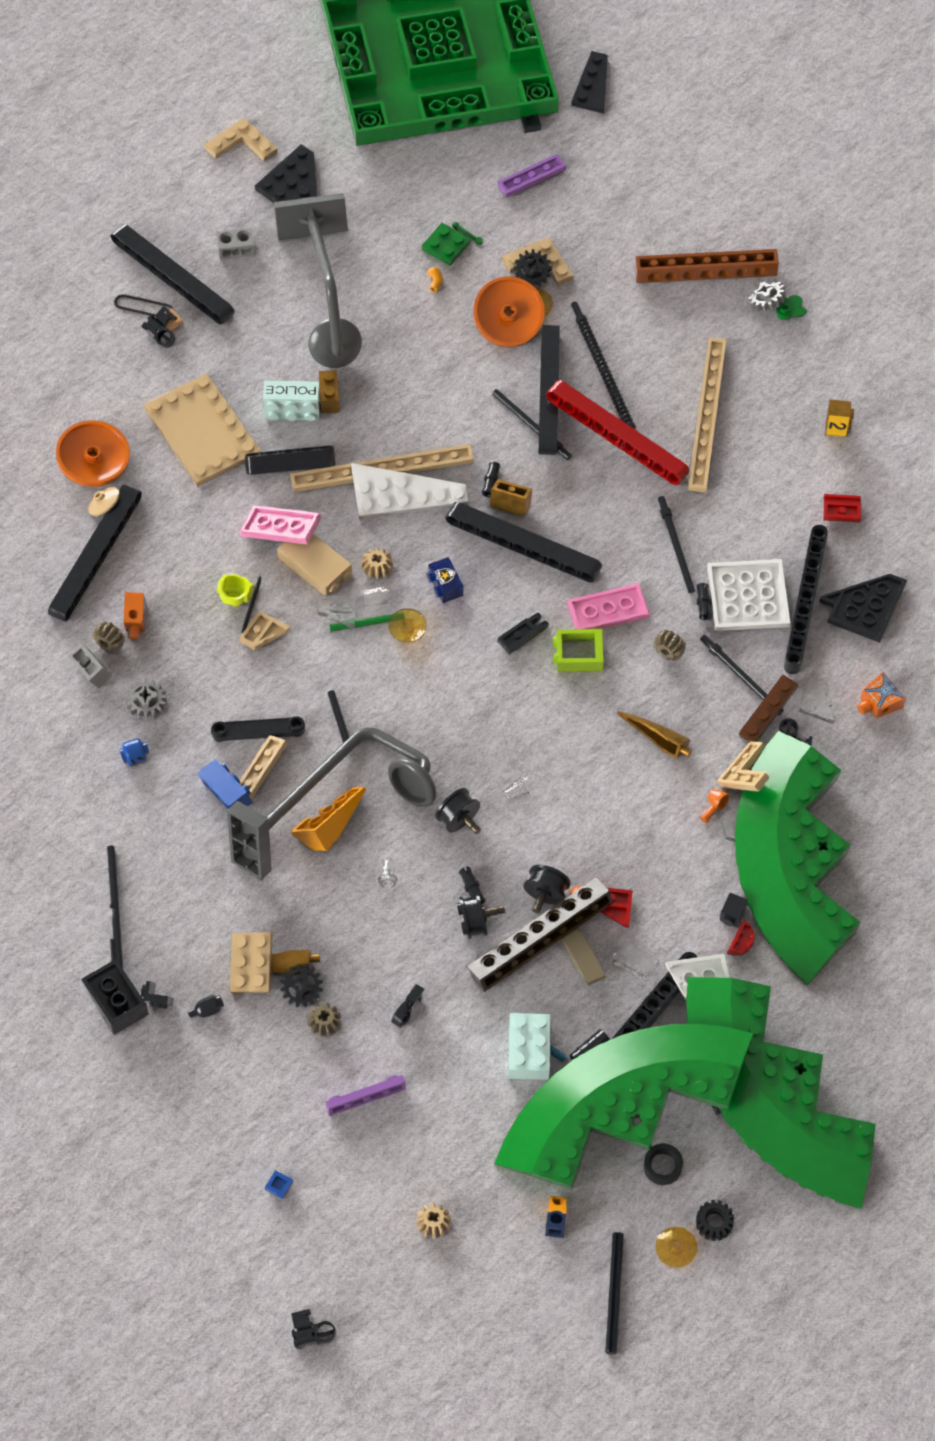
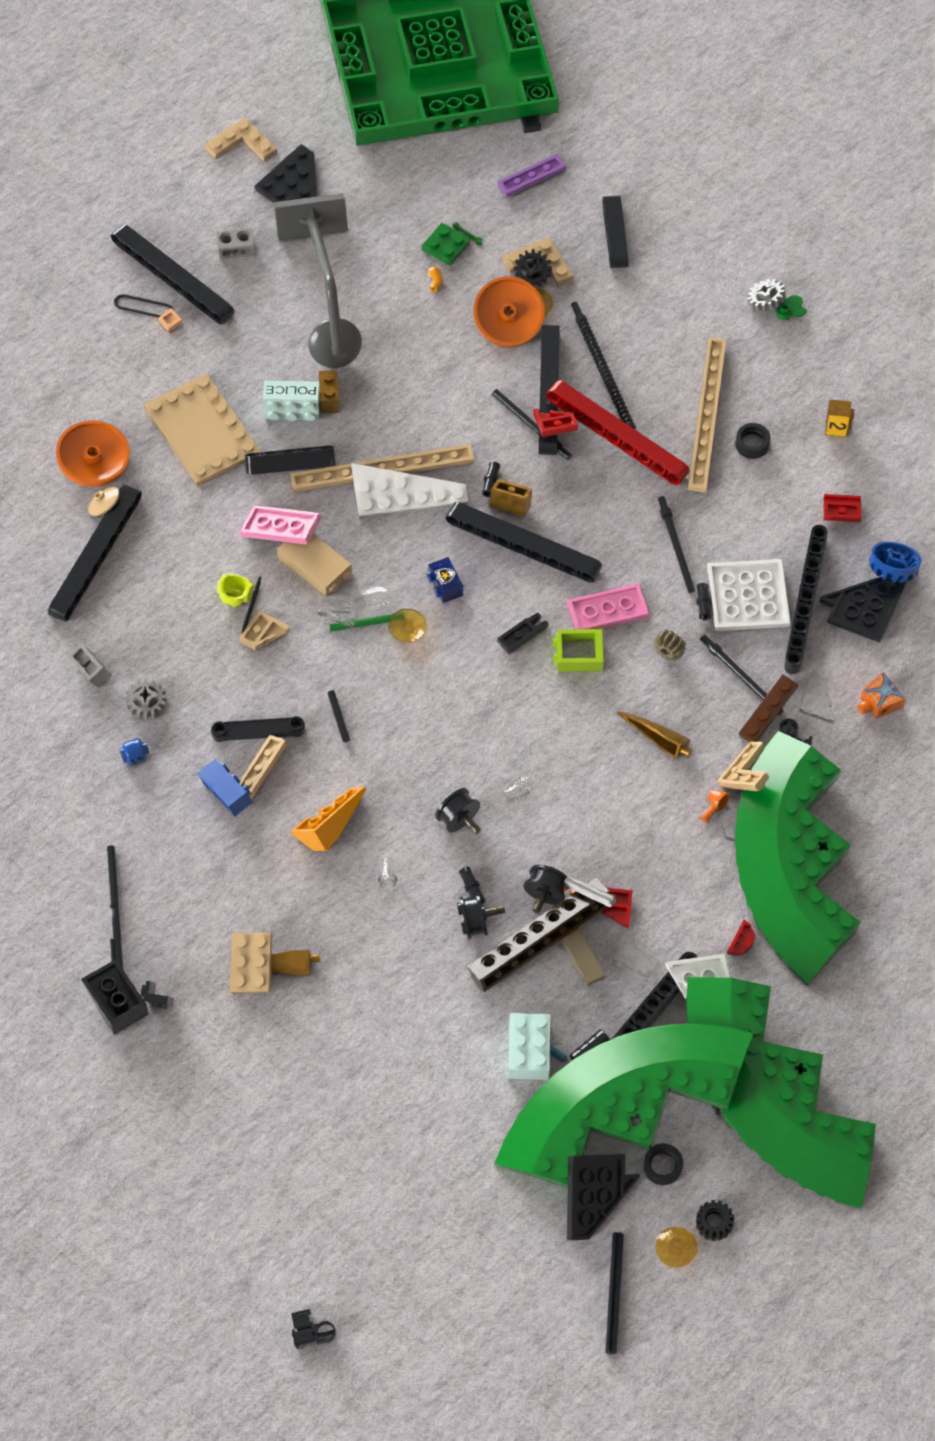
dark tan gear [92,621,125,653] -> none
orange torso [123,592,147,640] -> none
black piece [142,306,177,348] -> none
black plant [187,995,224,1018] -> none
dark grey piece [227,727,436,880] -> none
blue plate [265,1170,293,1199] -> none
black gear [280,964,323,1008] -> none
dark tan gear [307,1003,341,1037] -> none
medium lavender plate [326,1075,406,1116] -> none
tan gear [361,547,393,580] -> none
black piece [391,984,424,1028] -> none
tan gear [416,1202,451,1239] -> none
dark blue leg [545,1196,567,1238] -> none
black wing [571,51,608,114] -> none
dark orange brick [635,249,779,283] -> none
black brick [720,892,748,928] -> none
none -> red wing [533,409,578,437]
none -> light grey axle [564,876,616,907]
none -> black wing [567,1153,640,1241]
none -> black beam [602,195,628,268]
none -> black tyre [735,423,771,459]
none -> blue gear [869,542,921,583]

